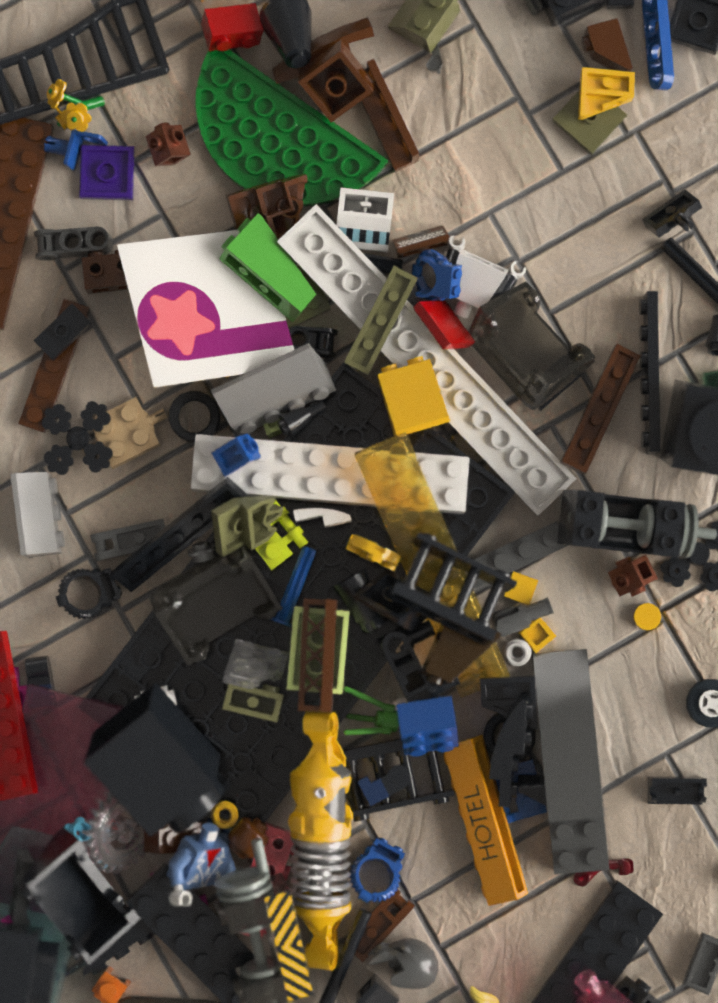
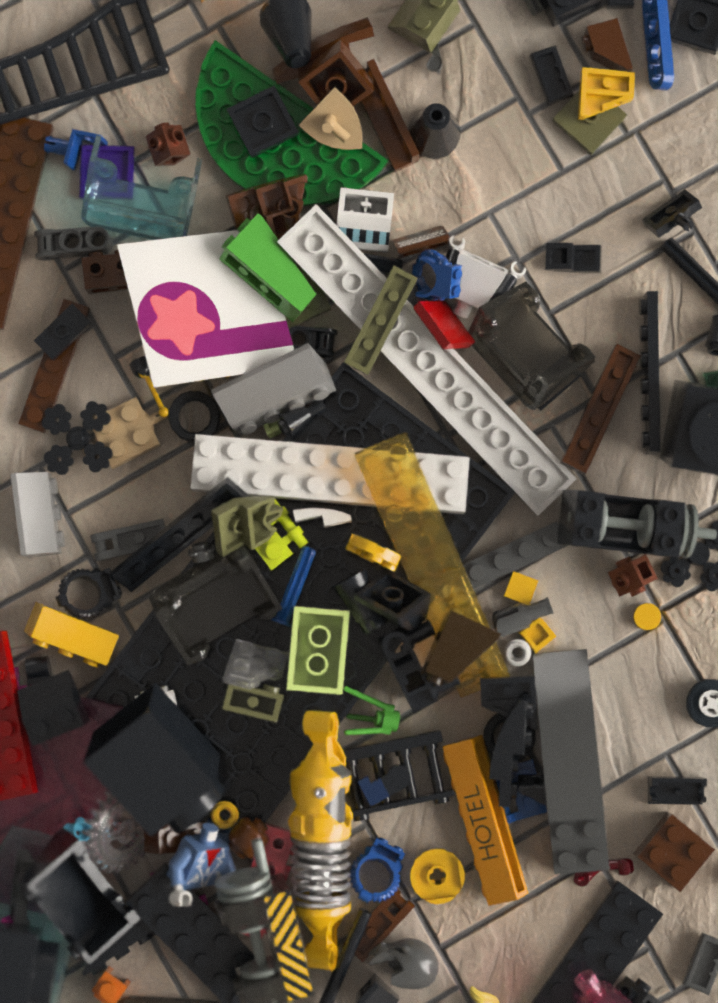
yellow plant [47,79,105,132] -> none
red brick [201,3,264,51] -> none
blue bracket [211,434,261,477] -> none
reddish brown fence [298,599,337,713] -> none
yellow slope [377,356,450,438] -> none
black fence [386,533,517,646] -> none
blue brick [396,696,459,757] -> none
none -> black slope [18,670,90,746]
none -> yellow wedge [24,602,119,668]
none -> clear light blue windscreen [81,135,203,240]
none -> hinge [129,356,169,418]
none -> black plate [227,85,299,158]
none -> tan shield [299,87,362,150]
none -> black cone [408,103,461,159]
none -> yellow plate [410,848,465,904]
none -> black plate [530,45,573,105]
none -> black slope [545,243,602,273]
none -> reddish brown brick [633,812,715,892]

